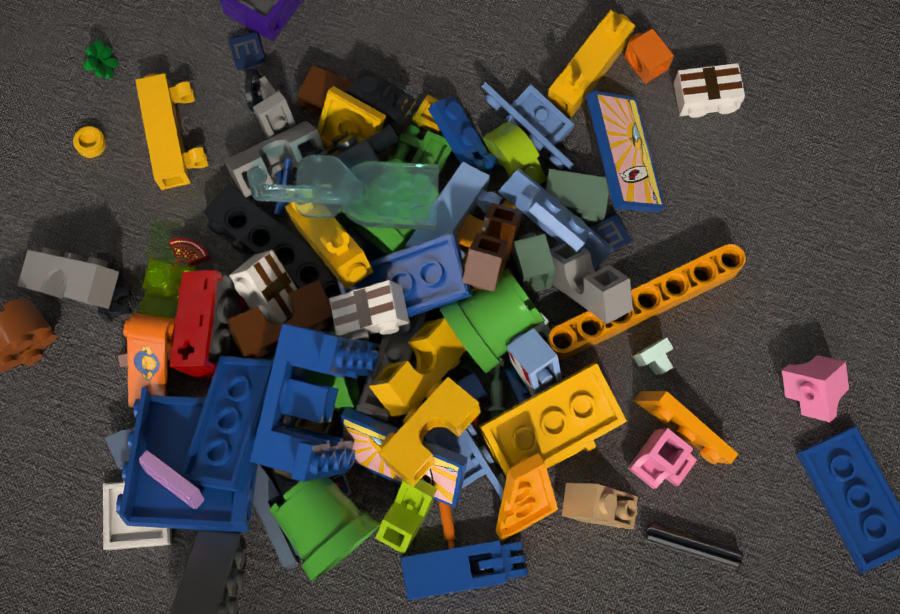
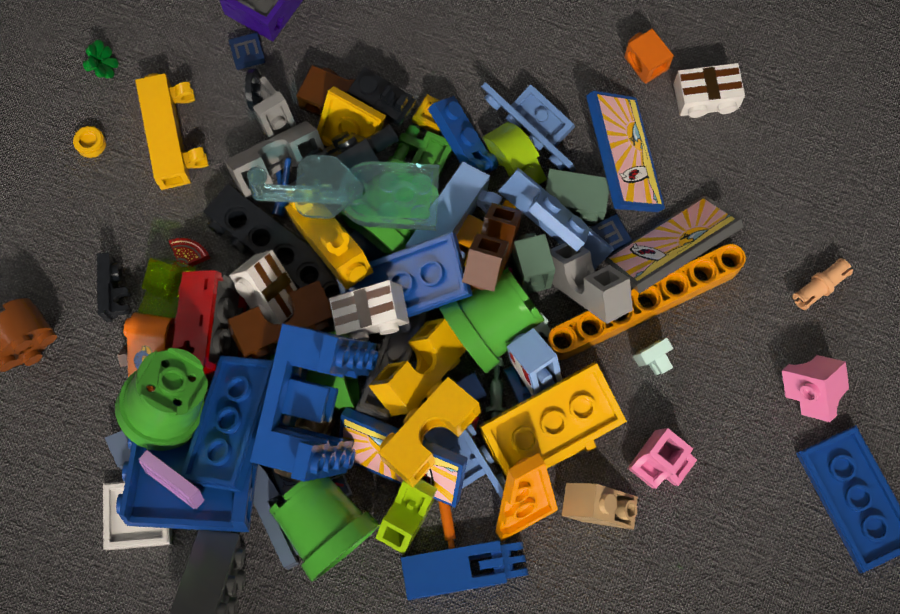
light grey arch [17,247,119,309] -> none
yellow brick [547,9,635,118] -> none
light orange wing [633,391,738,465] -> none
black axle [645,524,743,569] -> none
none -> bright green piece [115,348,208,451]
none -> tile [604,195,743,294]
none -> light nougat pin [792,258,853,310]

